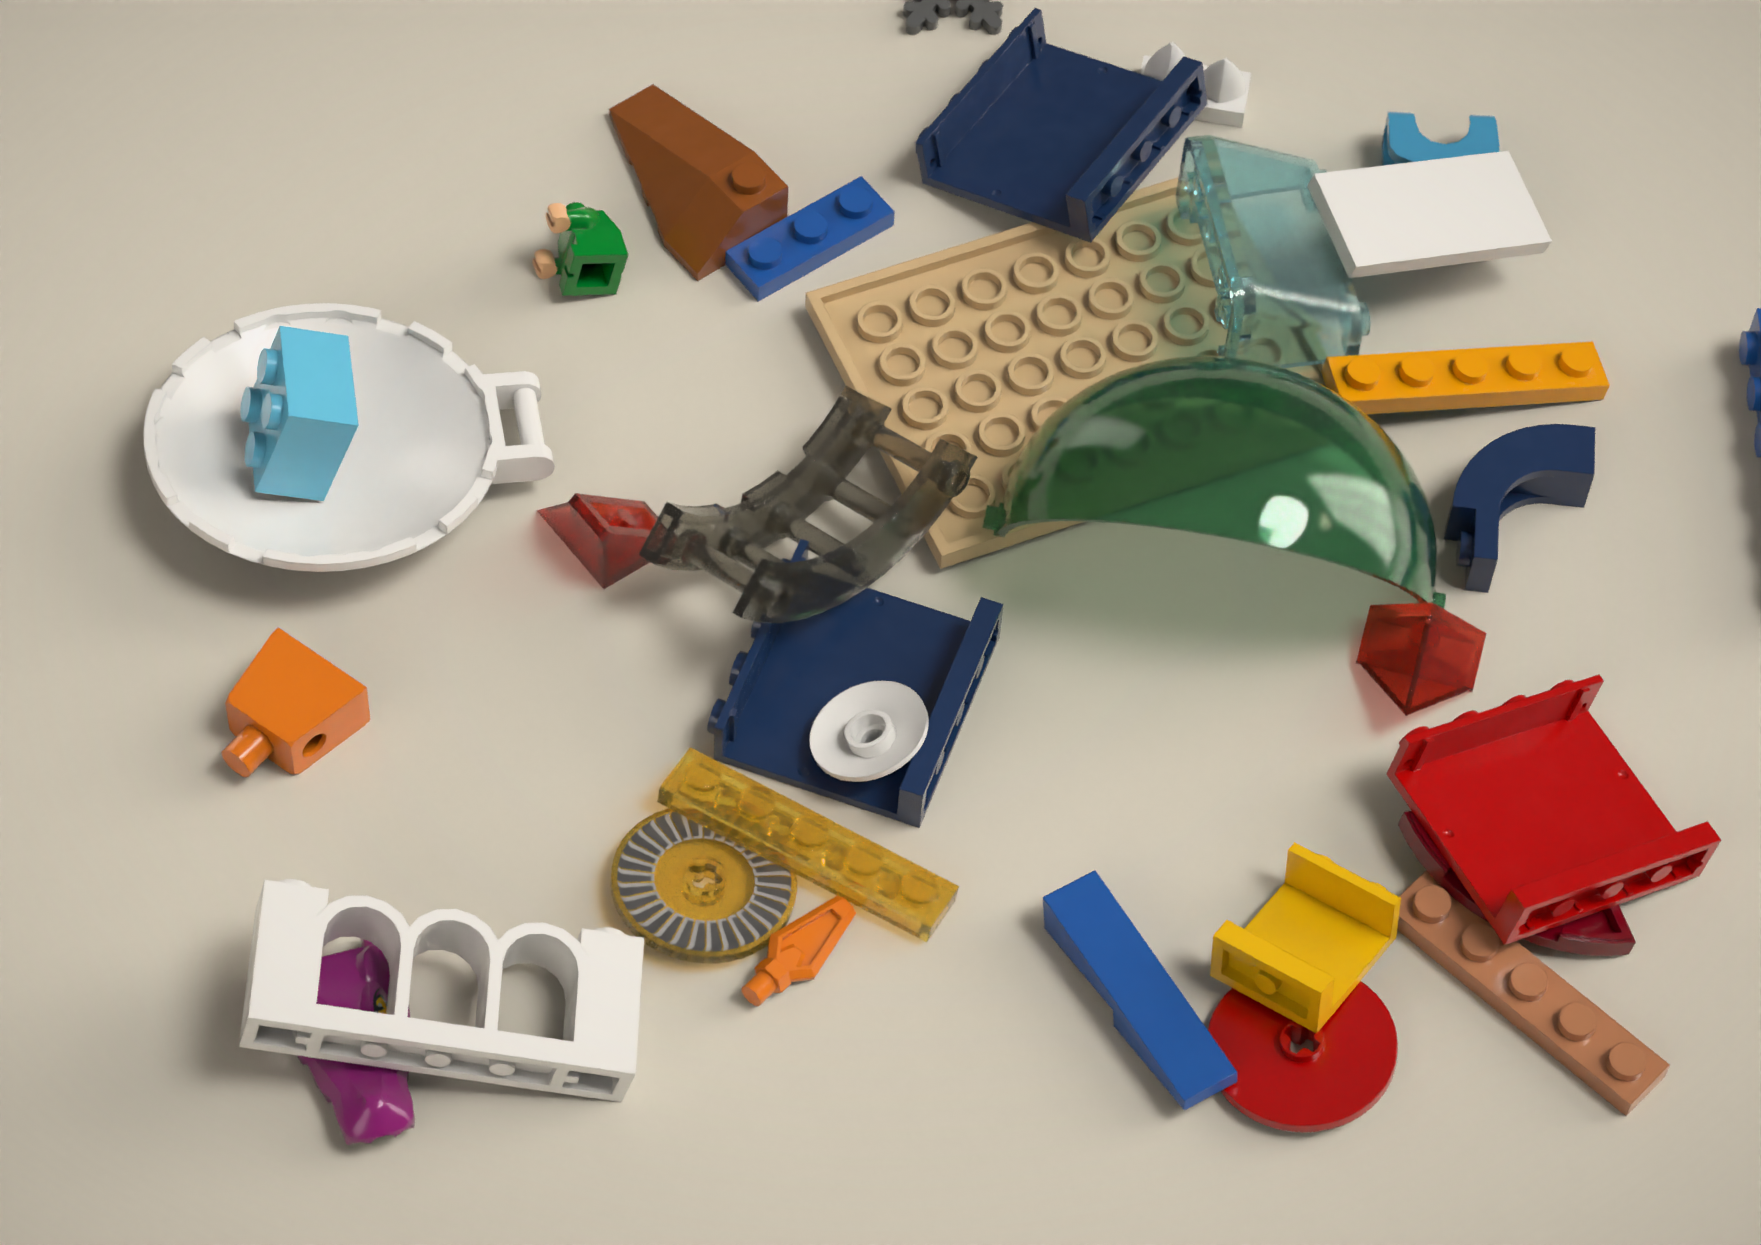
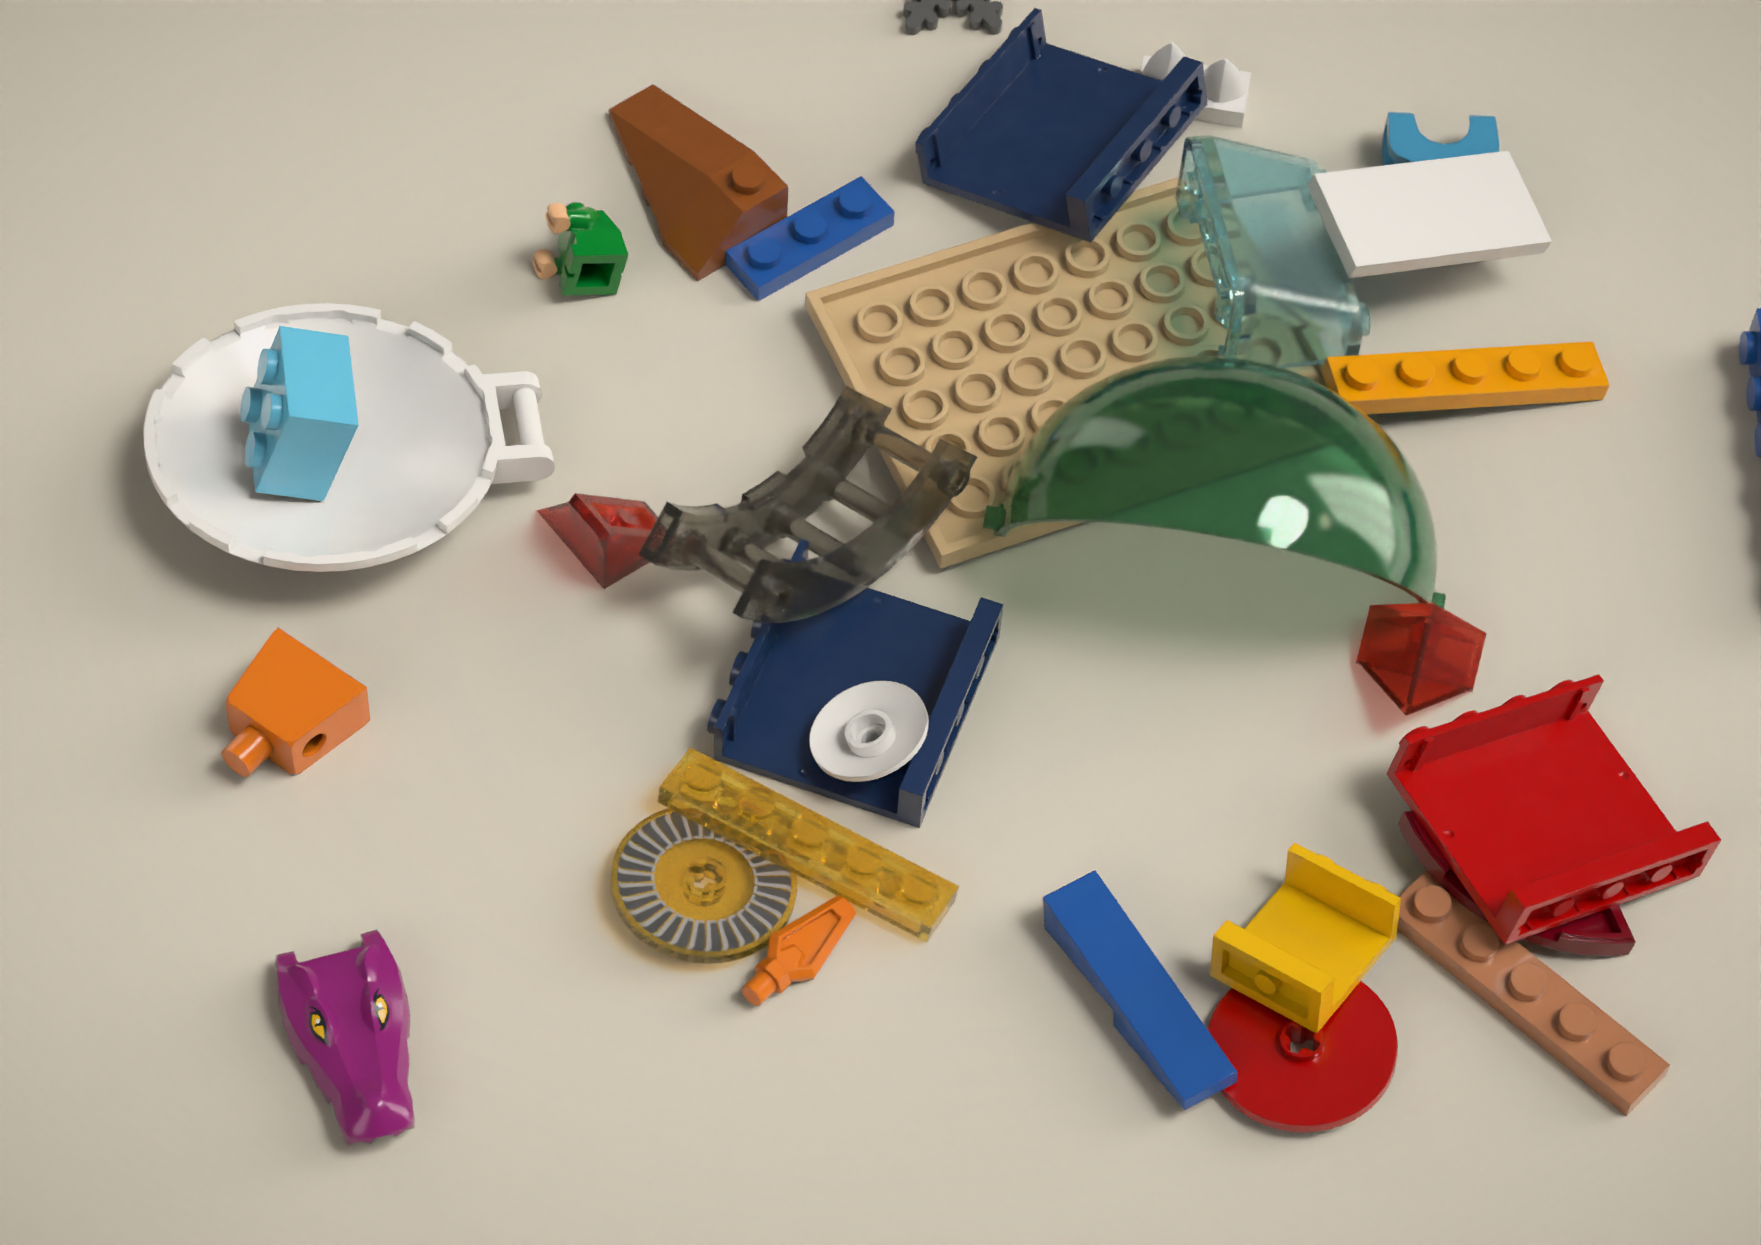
white fence [239,879,644,1102] -> none
dark blue arch [1444,424,1595,593] -> none

